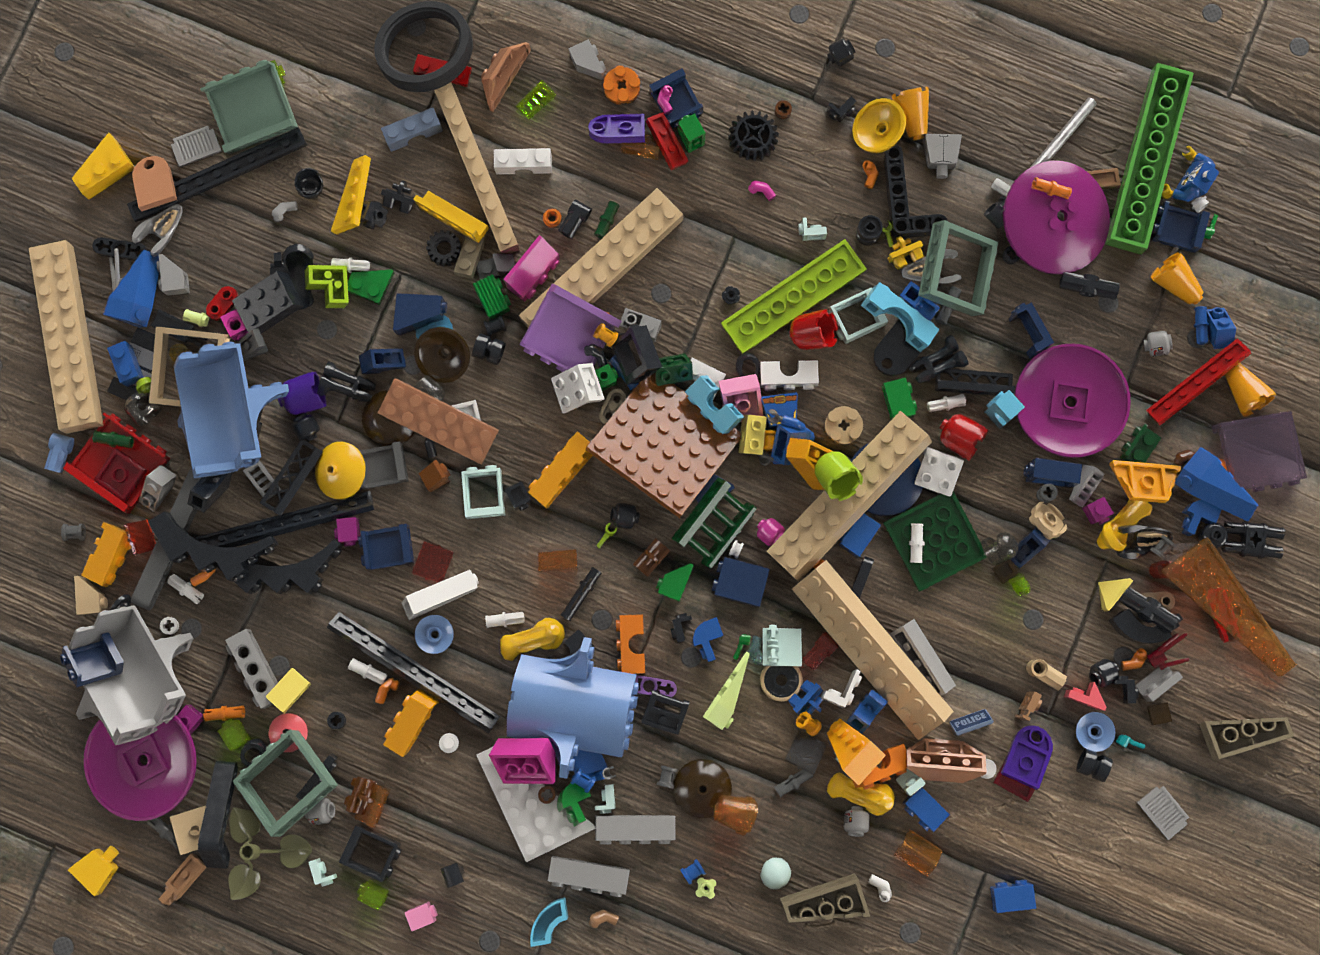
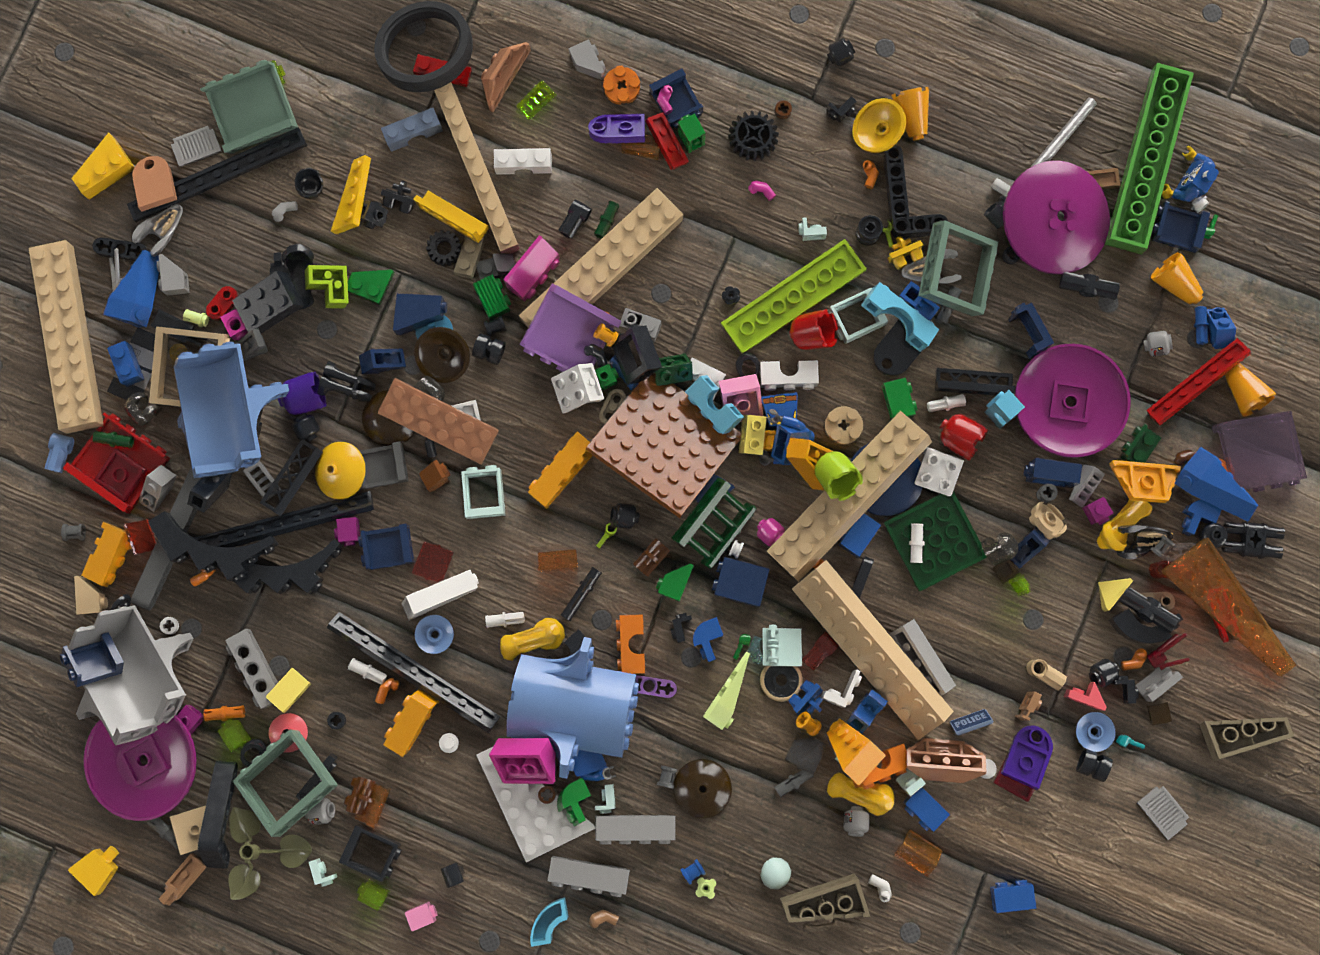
lime plate [136,377,151,394] -> none
white axle [167,574,204,604] -> none
white axle [331,257,370,273] -> none
black bracket [505,481,533,511] -> none
orange plate [543,209,562,228] -> none
blue bush [570,768,596,793] -> none
black plate [641,689,690,735] -> none
clear orange piece [714,795,758,836] -> none
black piece [909,335,969,383] -> none
light grey torso [923,134,962,179] -> none
orange pin [1031,177,1072,200] -> none

